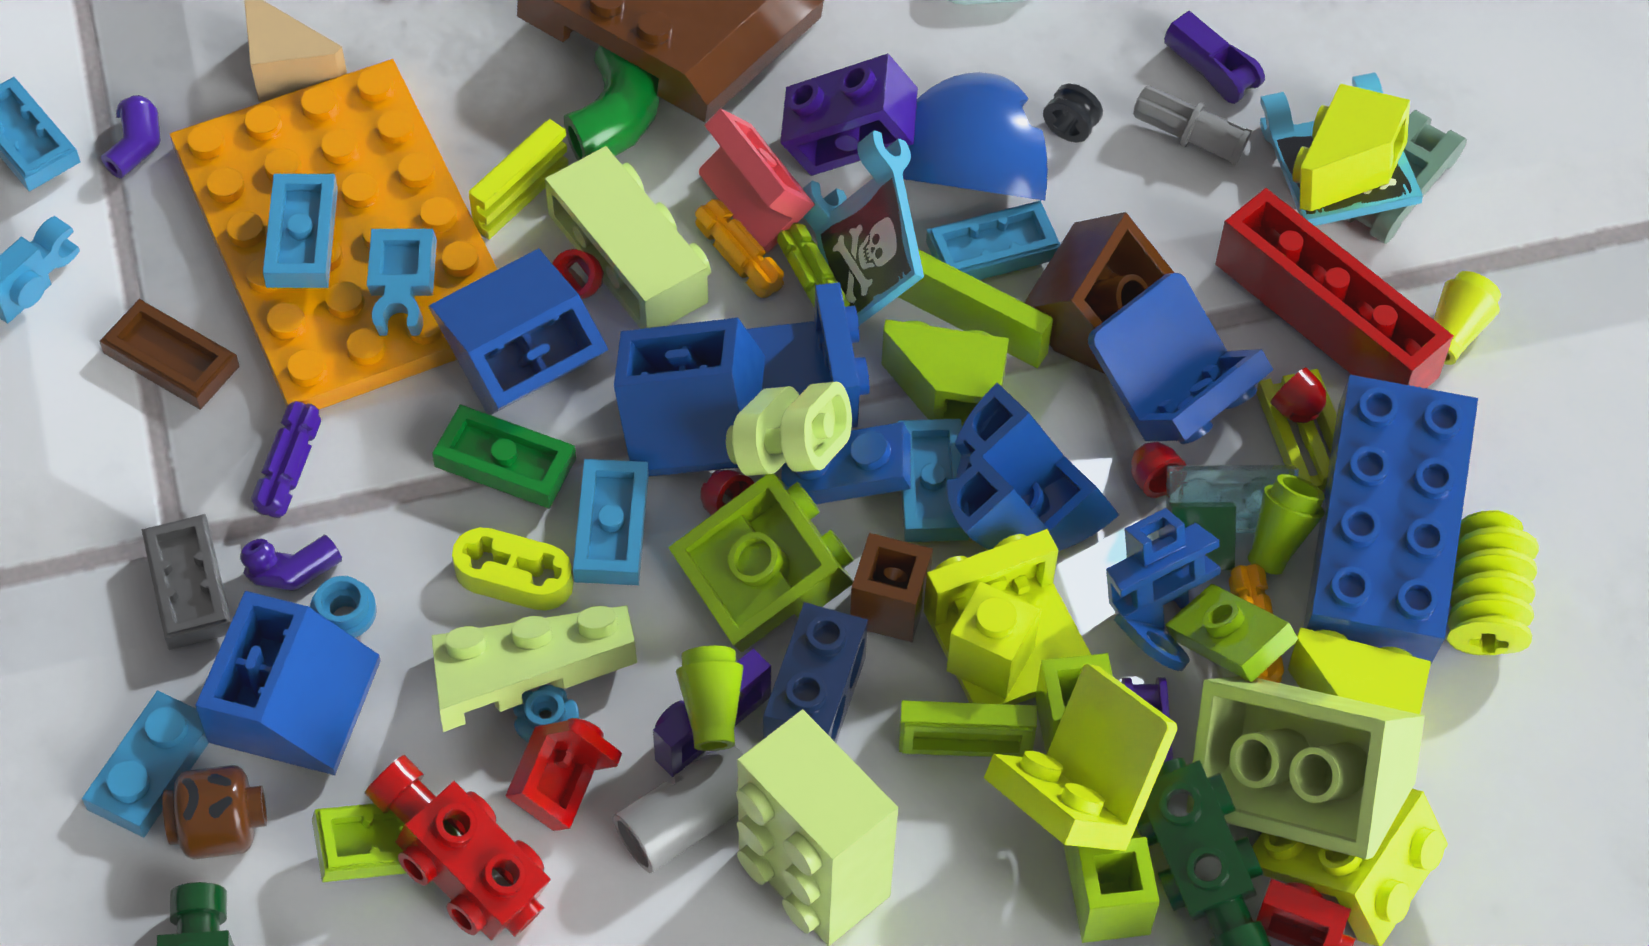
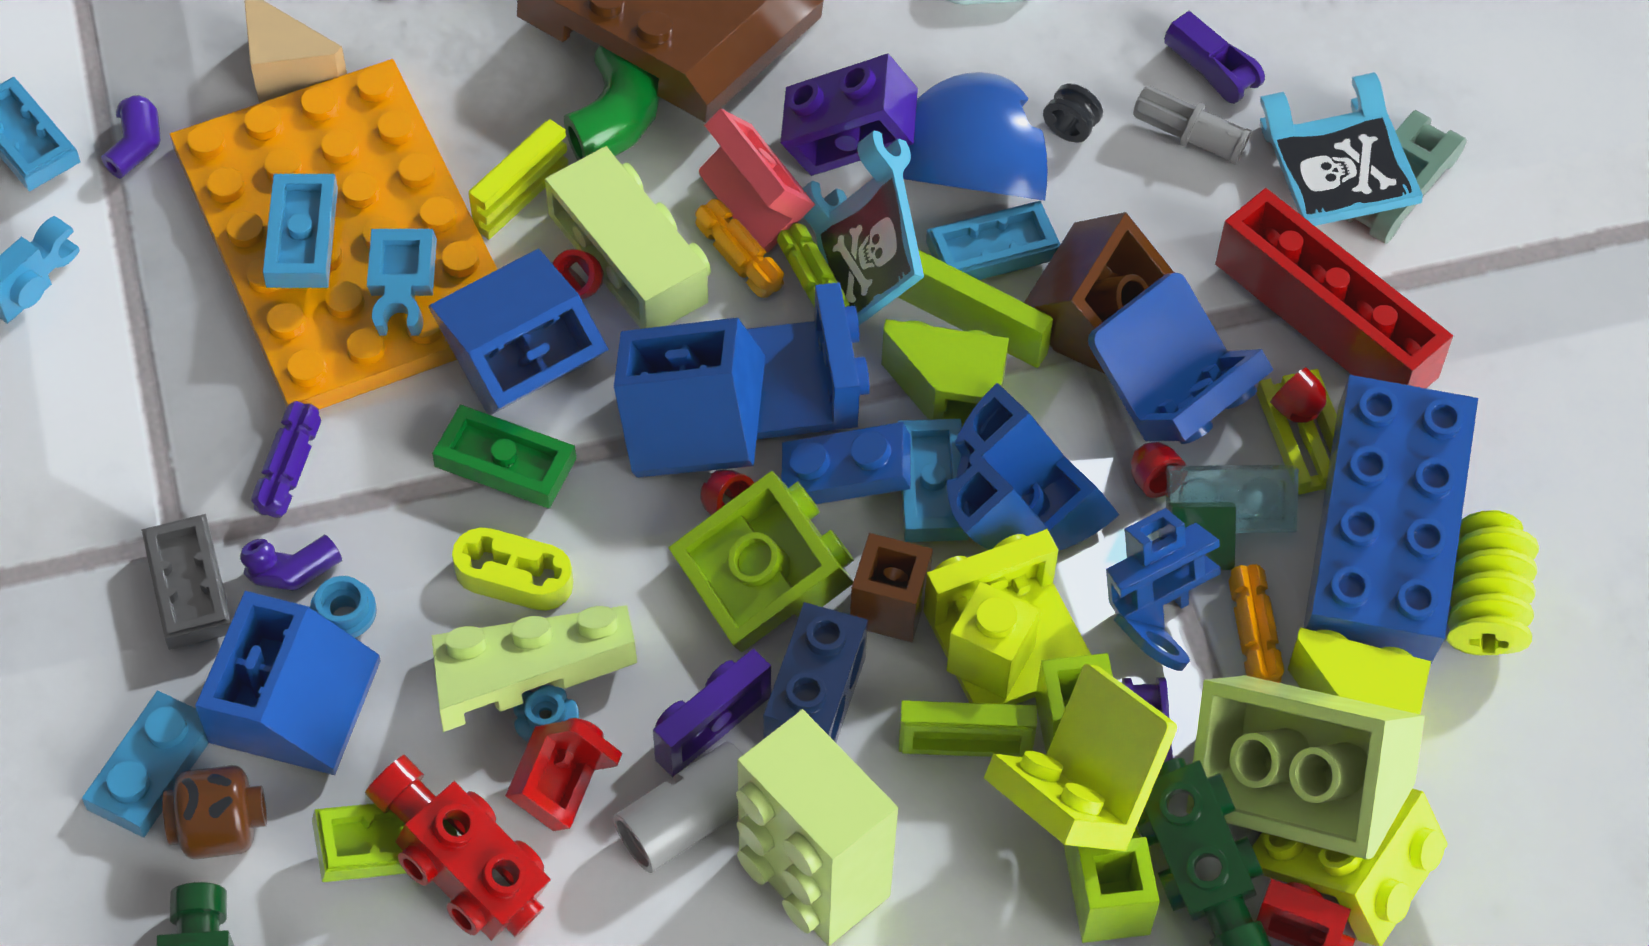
reddish brown tile [99,299,240,410] -> none
dark azure plate [573,459,649,585] -> none
lime cone [675,645,743,751] -> none
yellowish green brick [726,382,852,476] -> none
lime plate [1165,583,1298,682] -> none
lime cone [1247,474,1325,575] -> none
neon yellow slope [1292,83,1410,211] -> none
neon yellow cone [1433,271,1501,365] -> none

